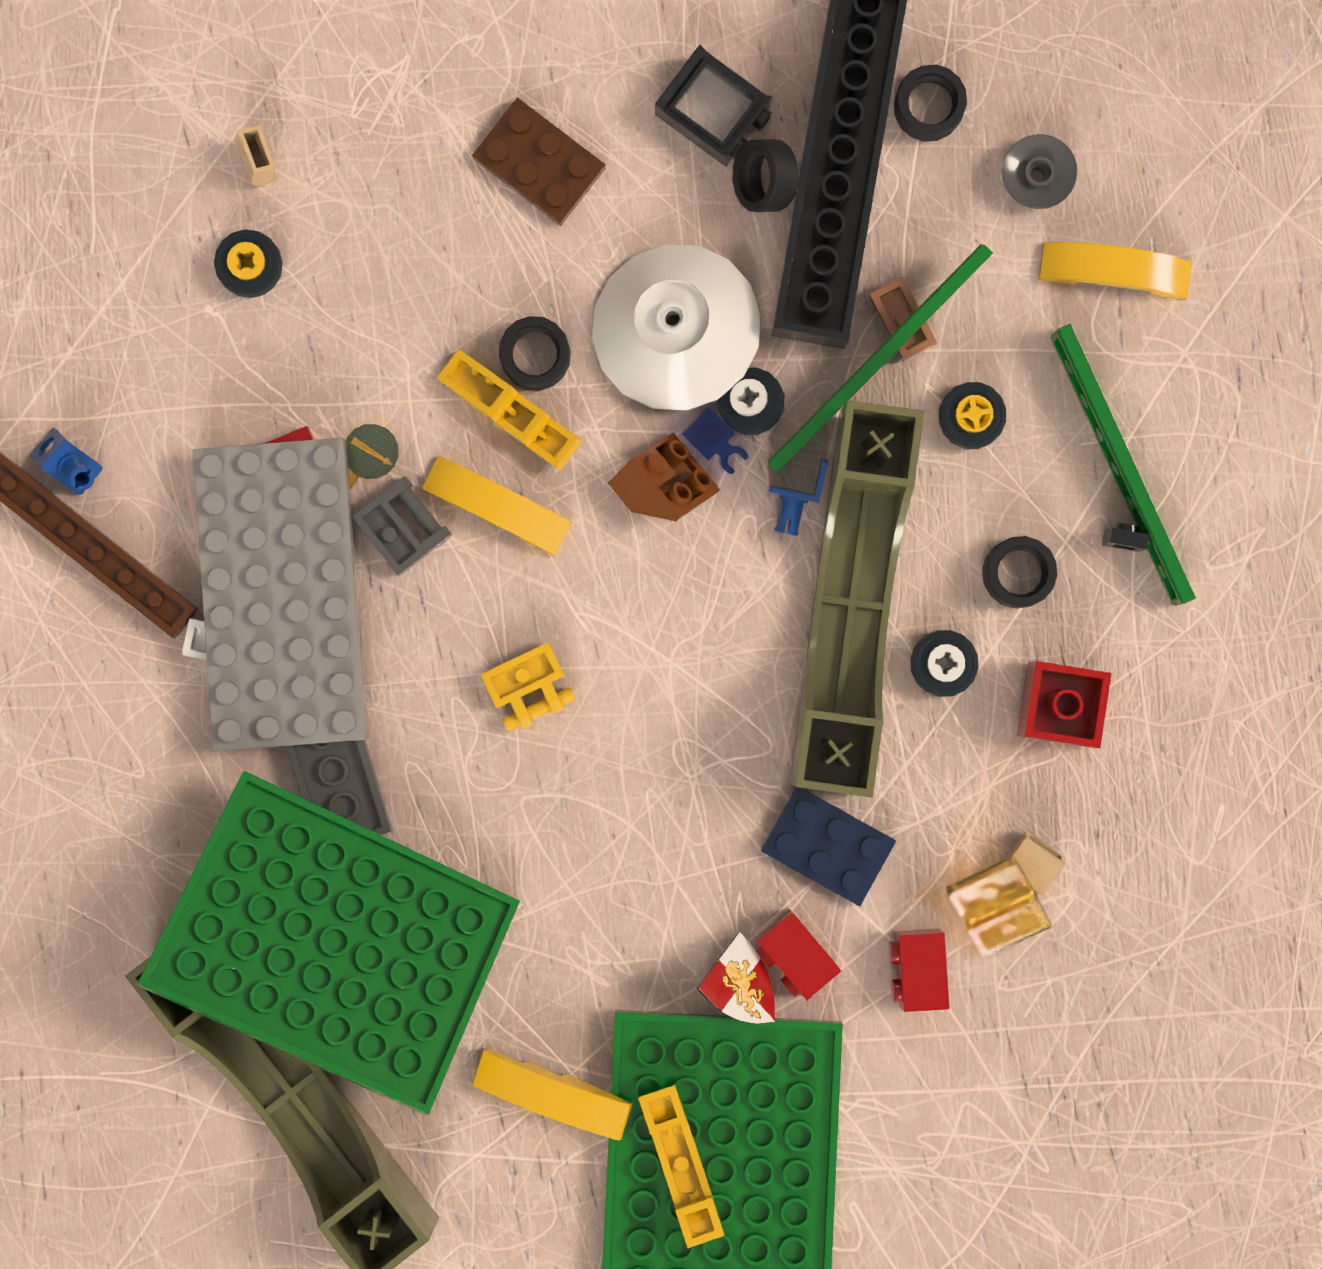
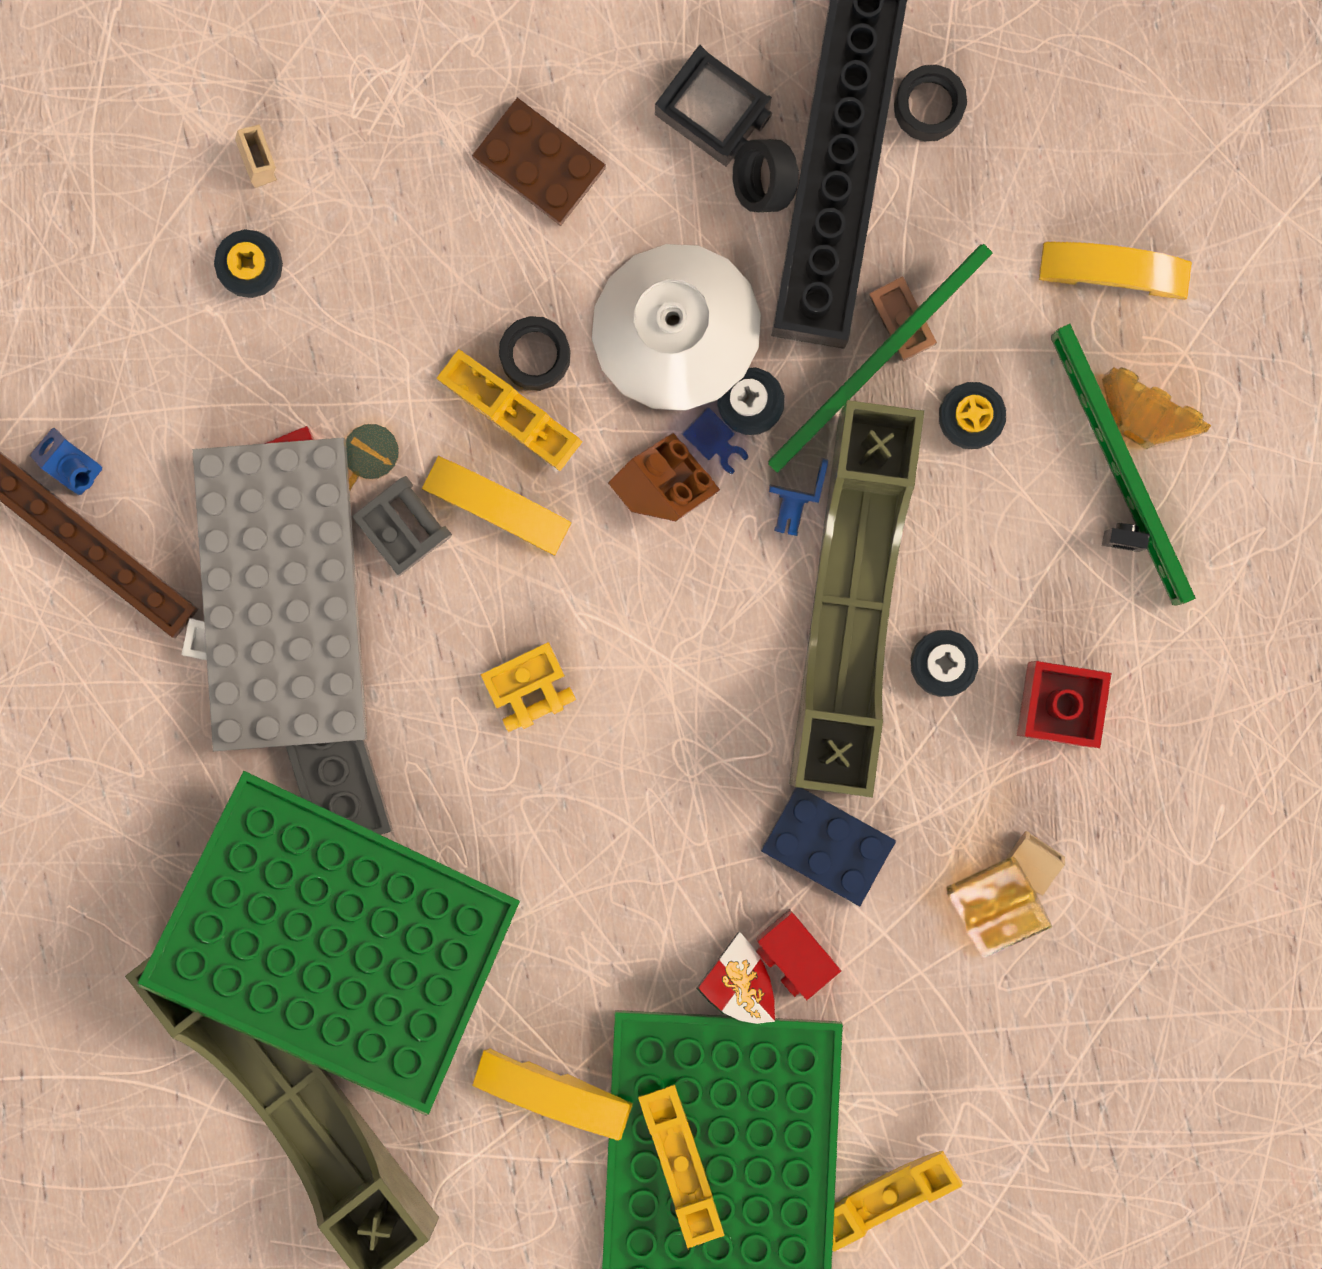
red brick [889,929,950,1012] -> none
black tyre [982,536,1058,608] -> none
dark grey dish [1002,134,1077,209] -> none
none -> yellow slope [832,1150,963,1252]
none -> clear yellow slope [1102,367,1211,449]

